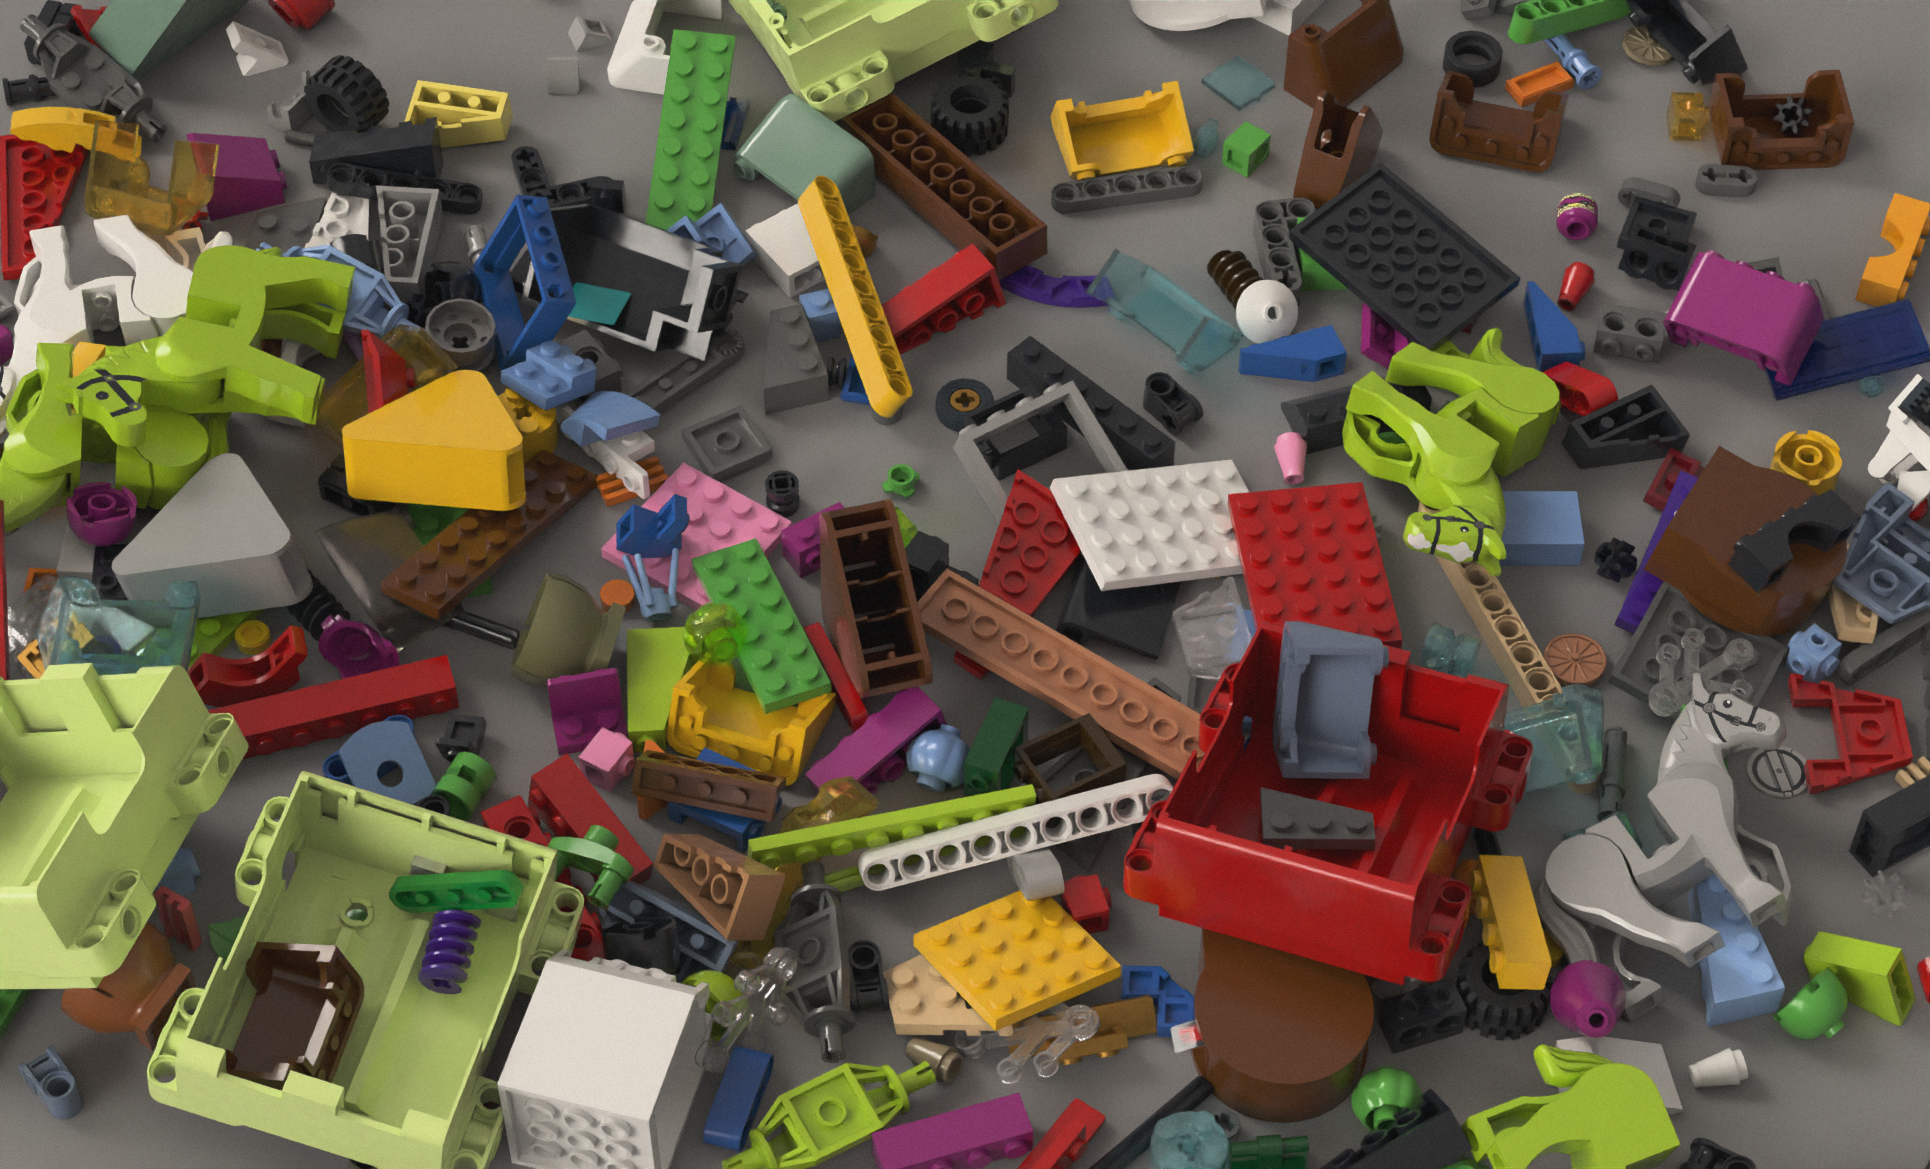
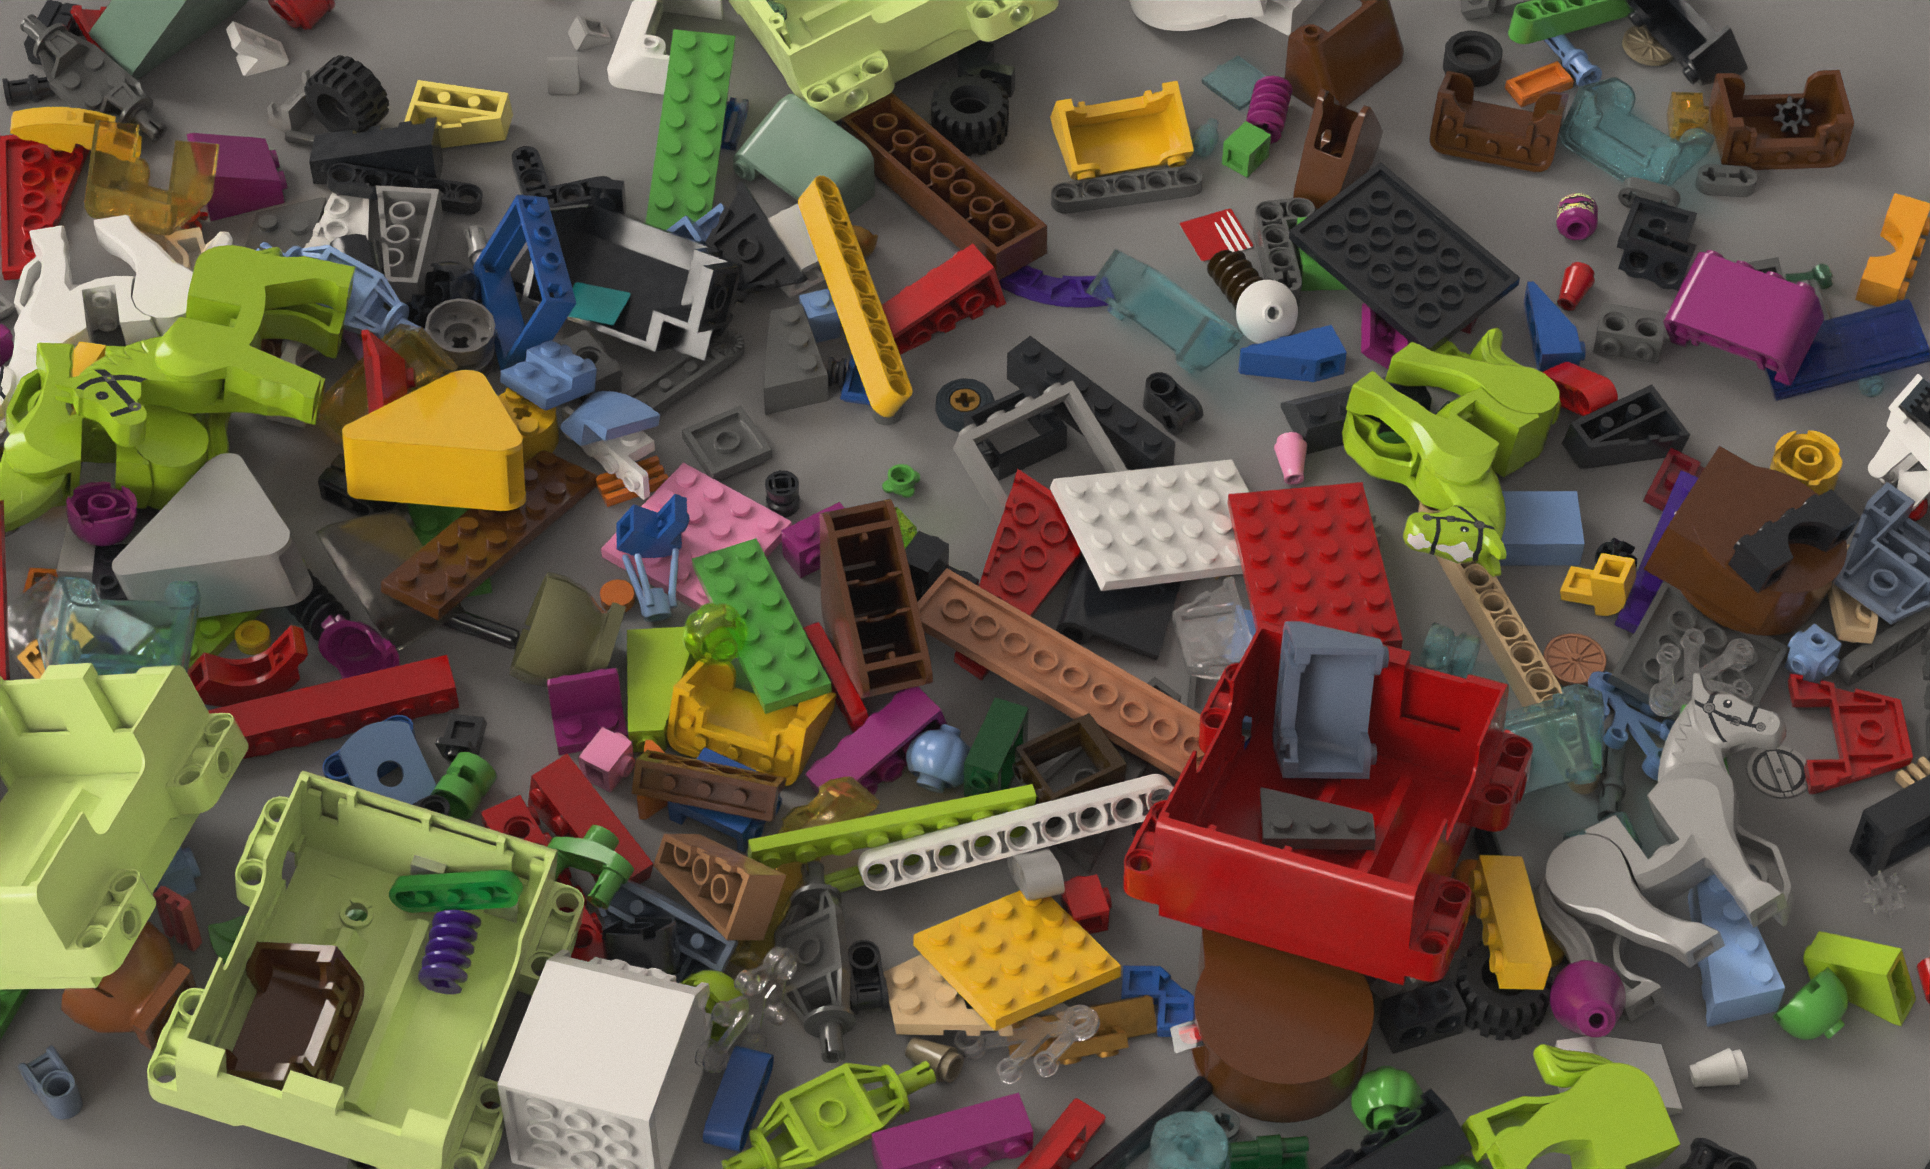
none -> black wing [705,181,808,294]
none -> red sticker [1180,208,1253,262]
none -> magenta piece [1246,75,1293,144]
none -> clear light blue windscreen [1560,77,1716,186]
none -> yellow brick [1560,553,1637,616]
none -> medium blue plant [1585,671,1675,781]
none -> clear green hand [1785,264,1833,289]

